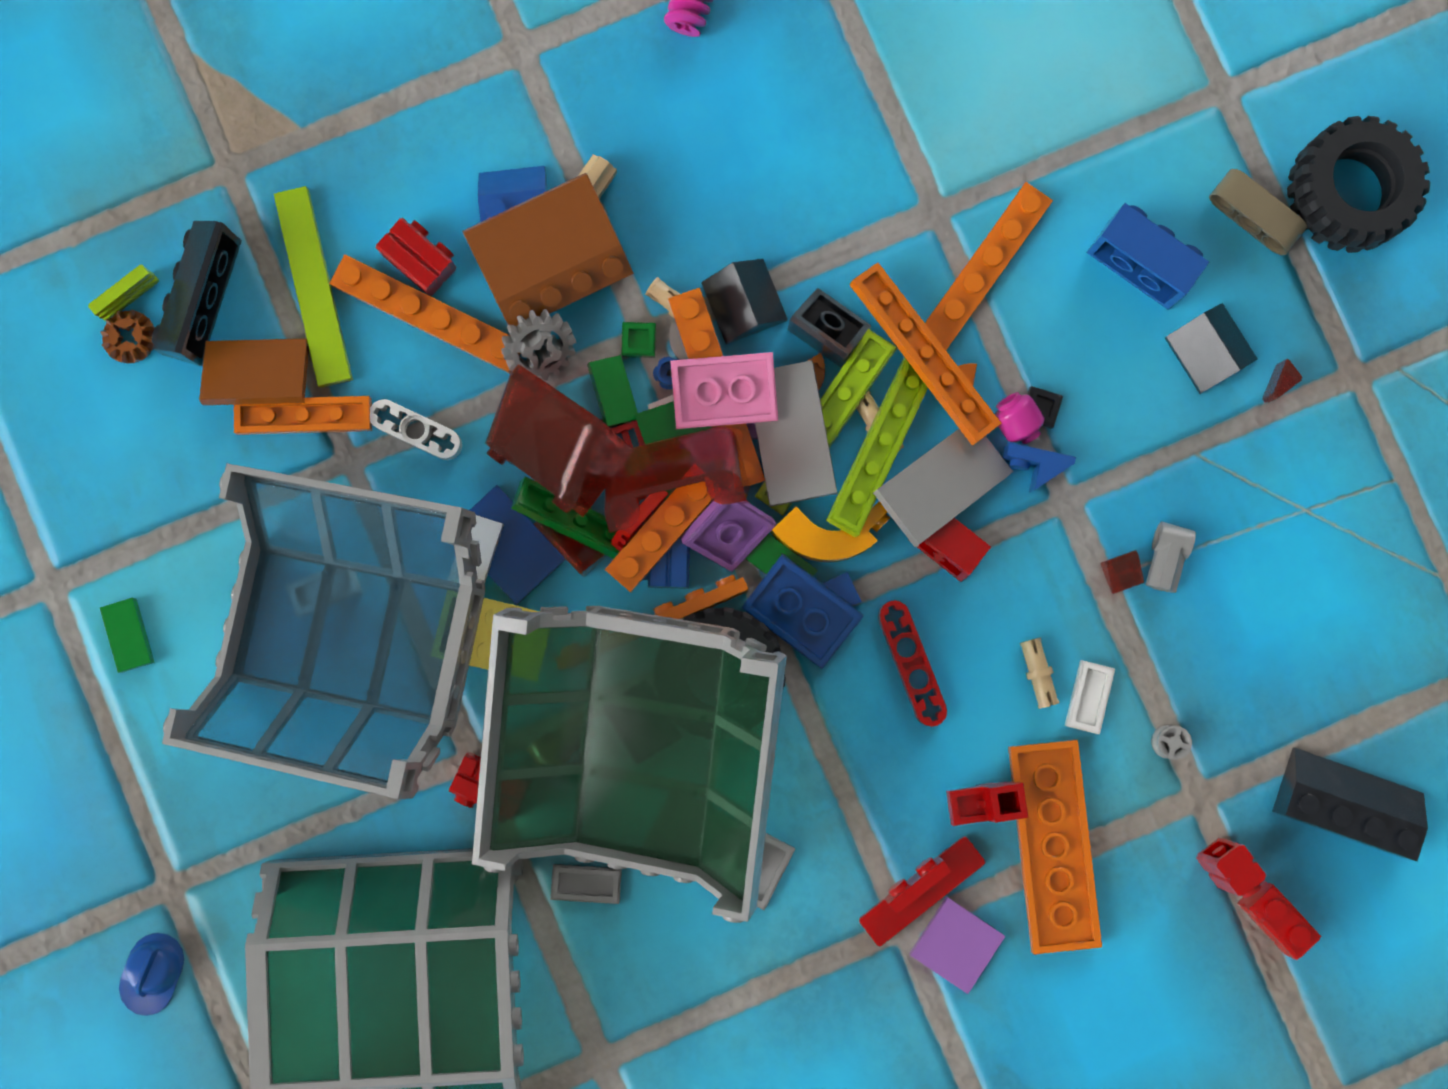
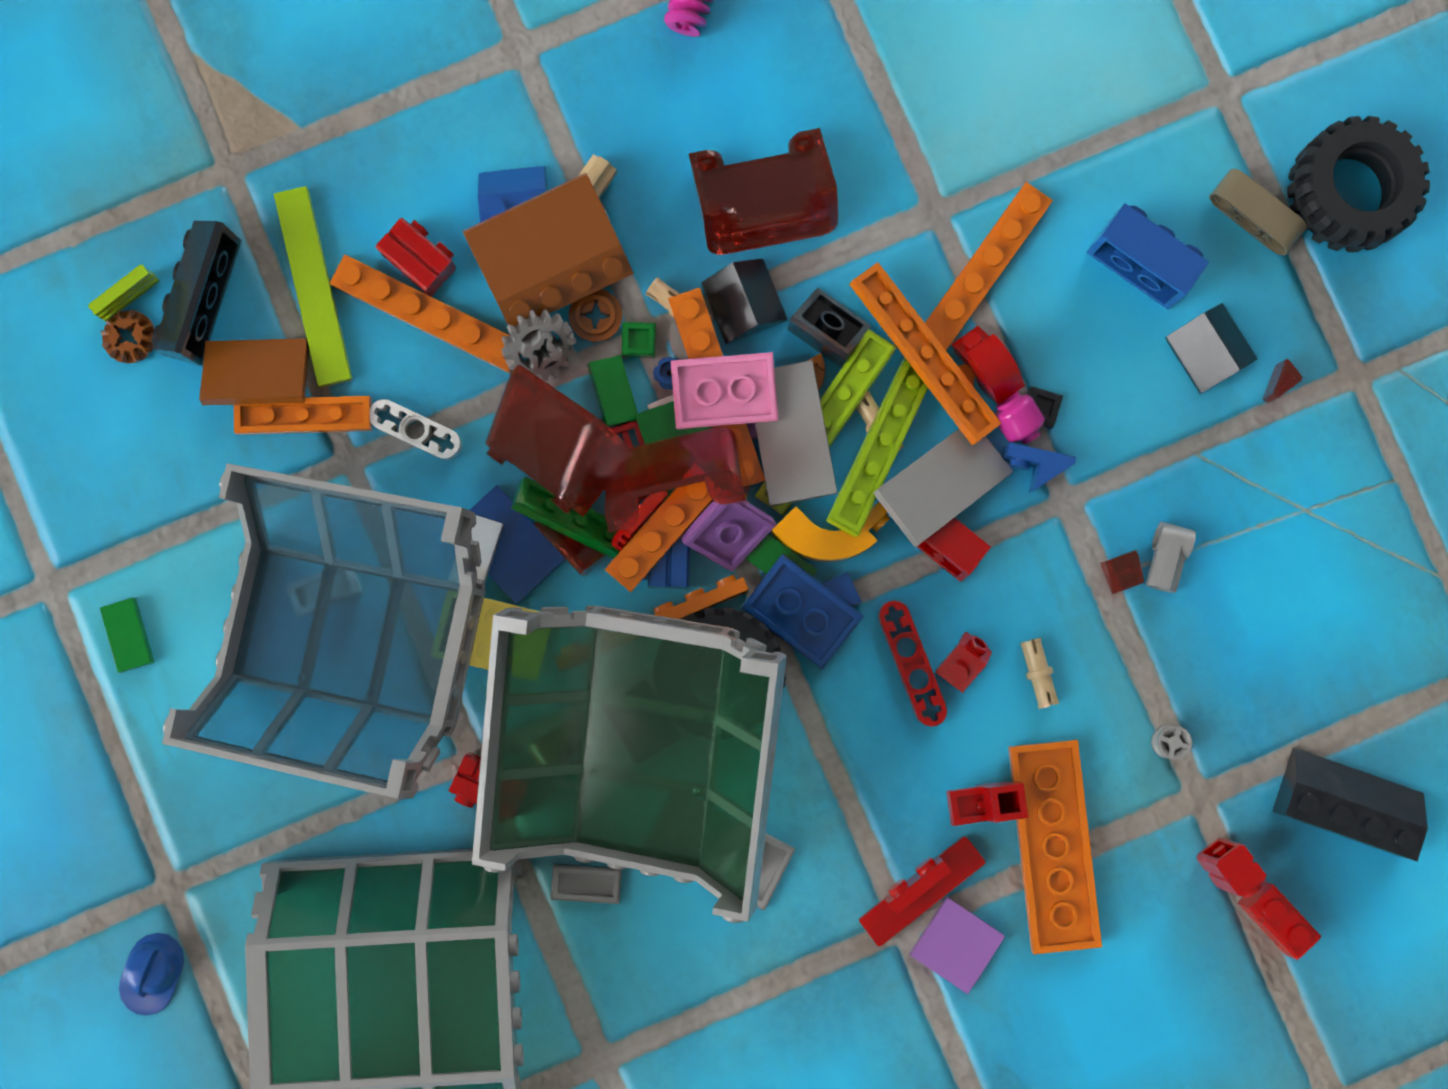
white tile [1064,660,1115,735] -> none
none -> dark orange gear [569,289,623,343]
none -> clear red windscreen [688,128,838,255]
none -> red bracket [936,632,992,693]
none -> red brick [951,326,1025,405]

